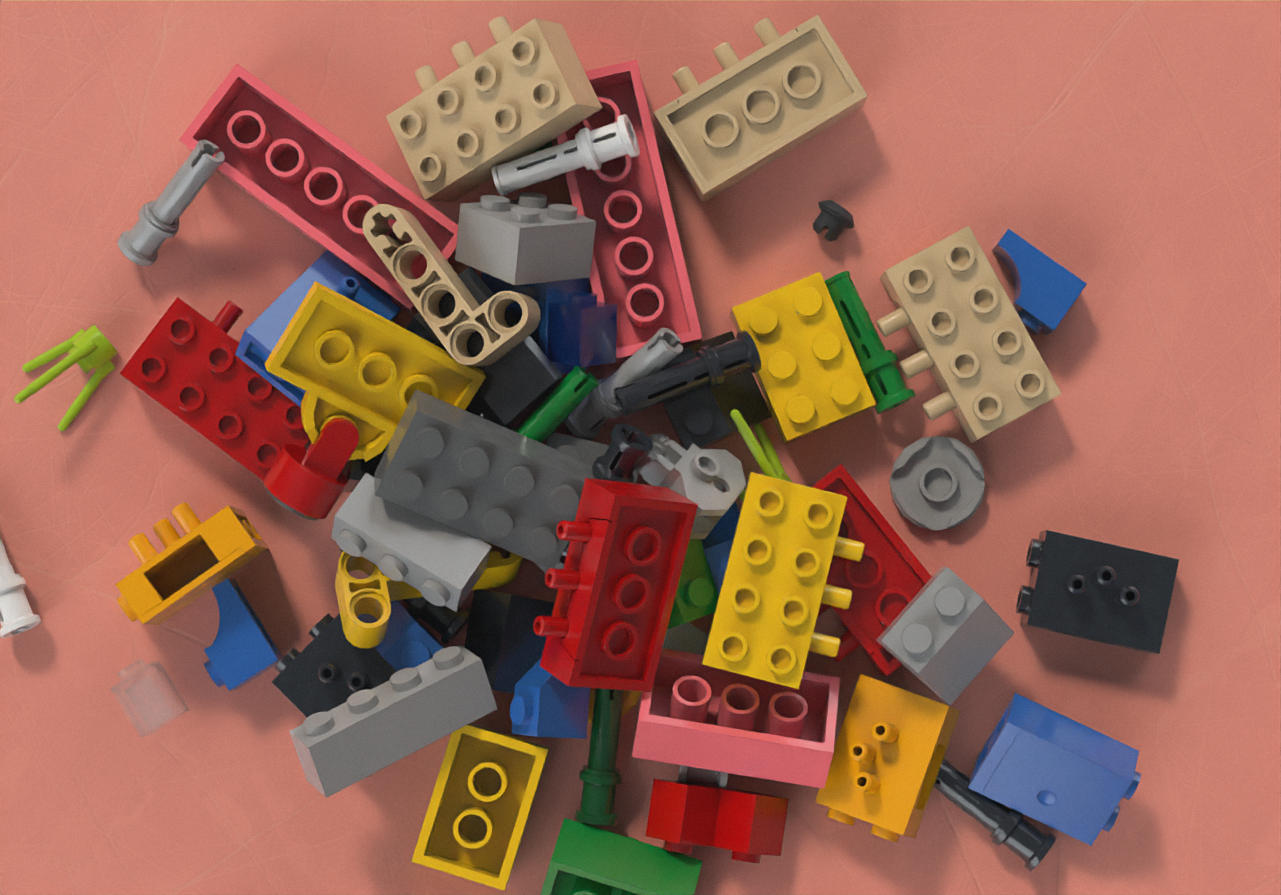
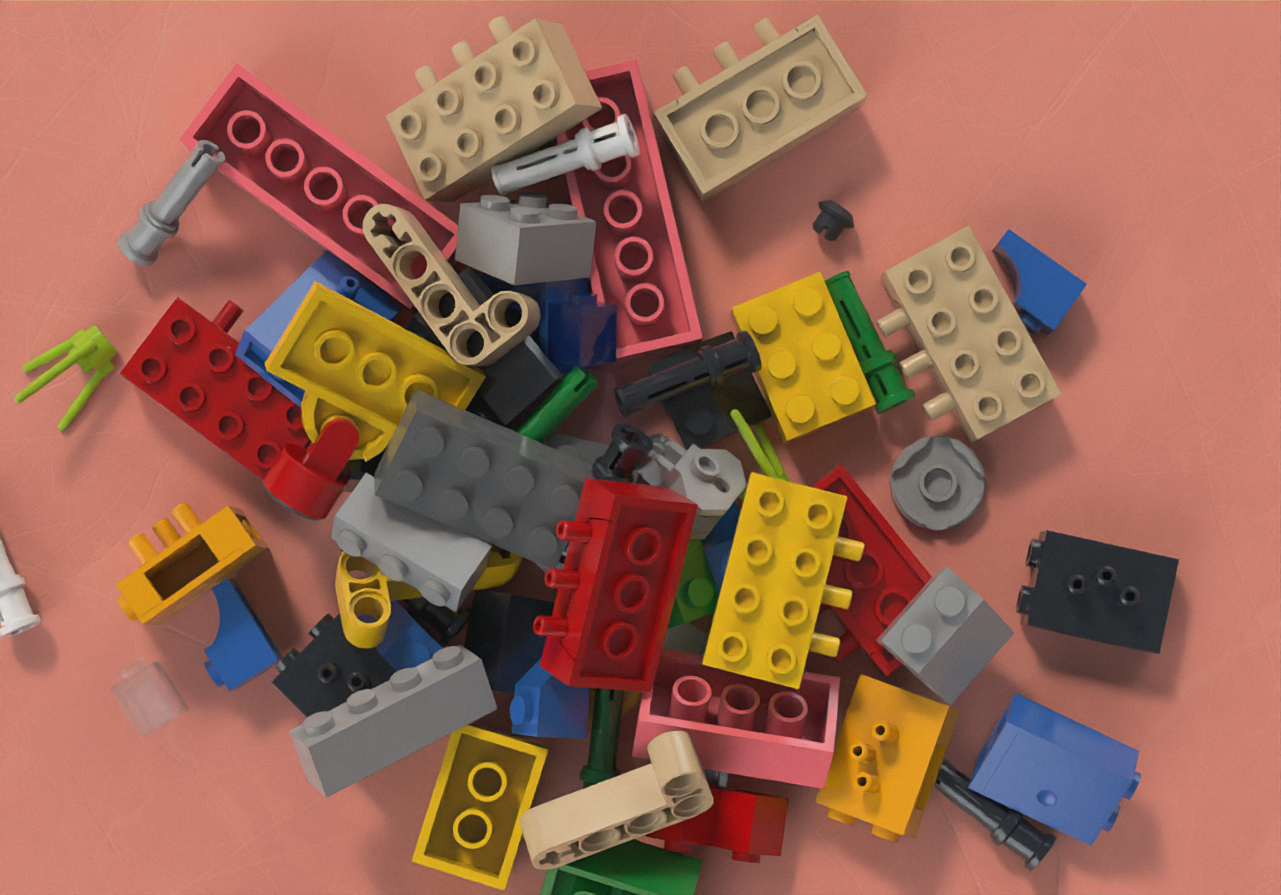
light grey pin [564,328,683,441] -> none
none -> tan beam [519,730,713,870]

